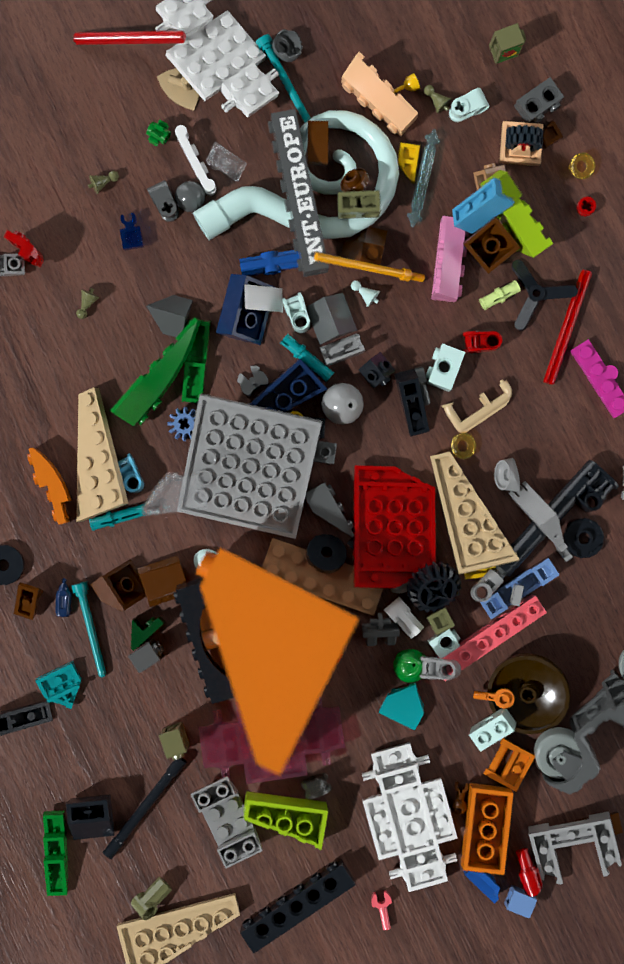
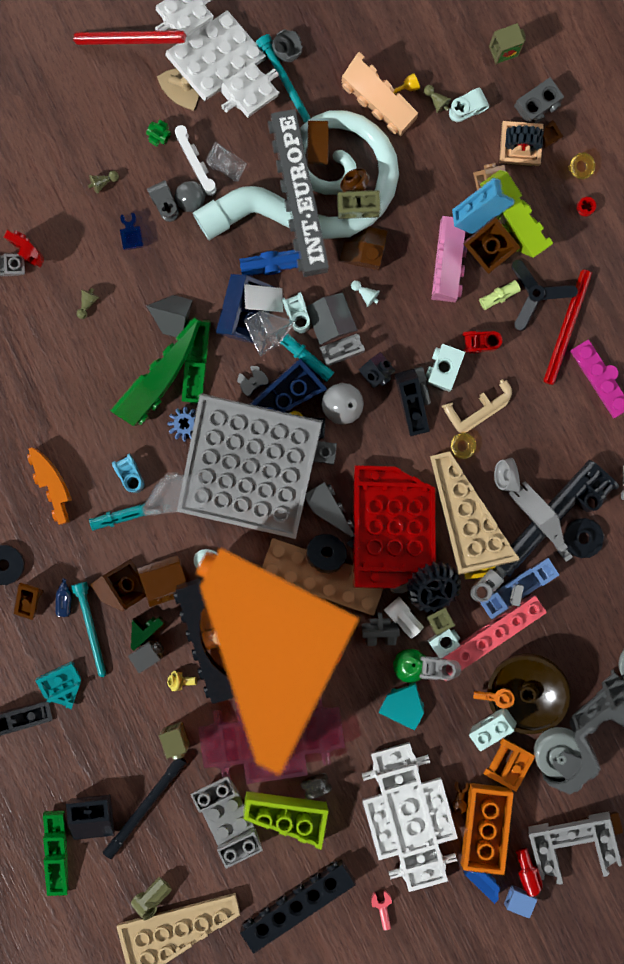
tan wing [76,387,128,522] -> none
light orange bar [314,252,425,282] -> none
yellow tile [398,142,420,184] -> none
clear light blue wheel [407,129,440,227] -> none
none -> light yellow plate [167,671,197,691]
none -> clear slope [244,311,296,356]

